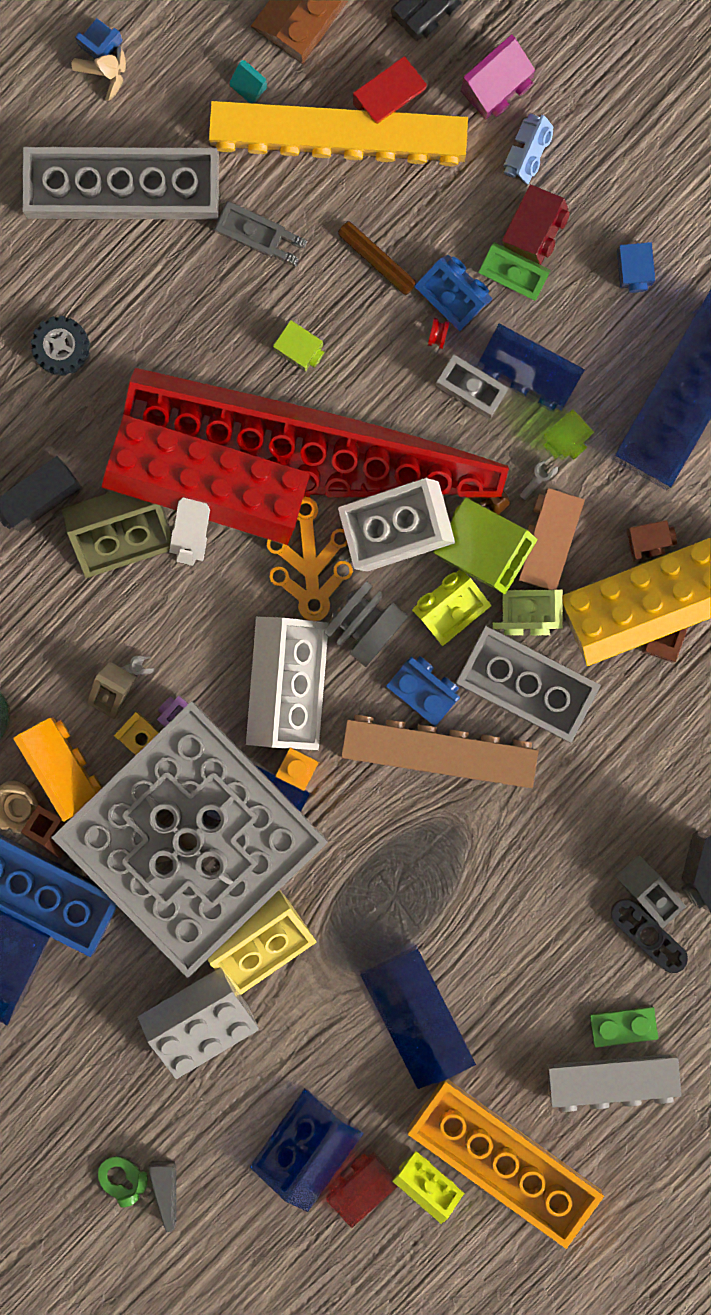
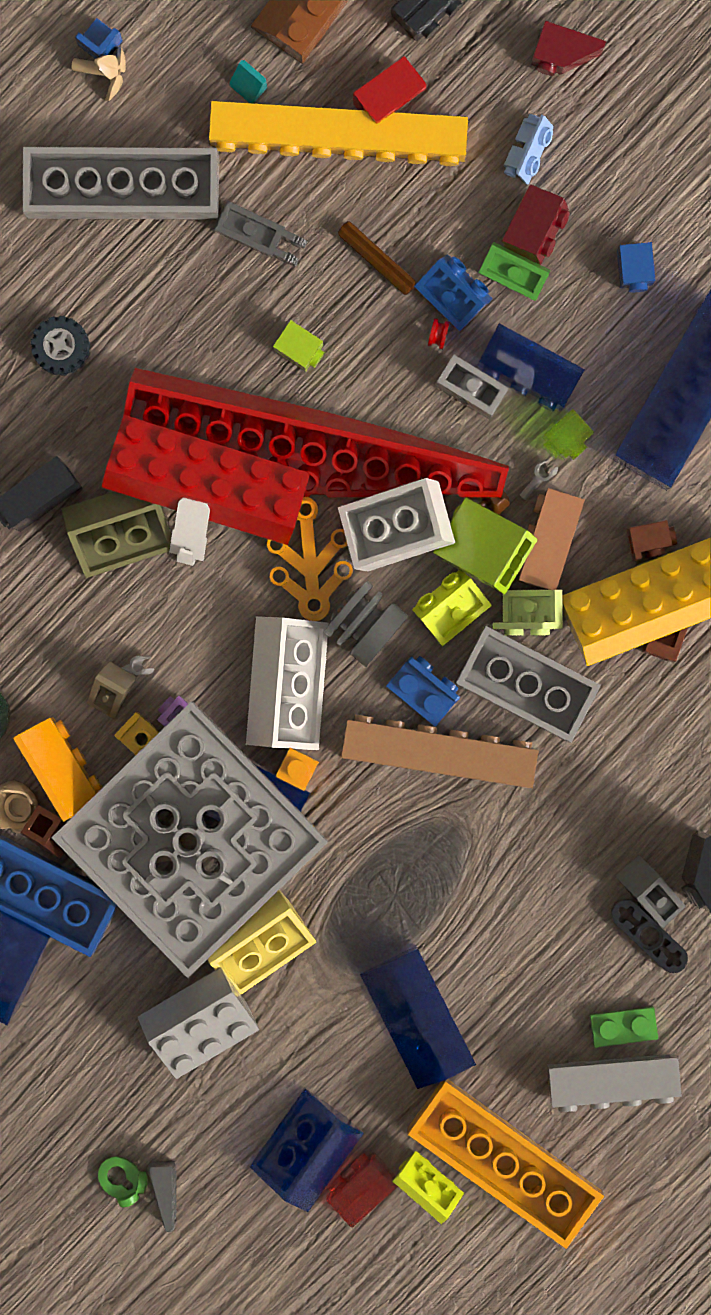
slope [460,34,535,120] -> none
none -> dark red slope [531,21,606,76]

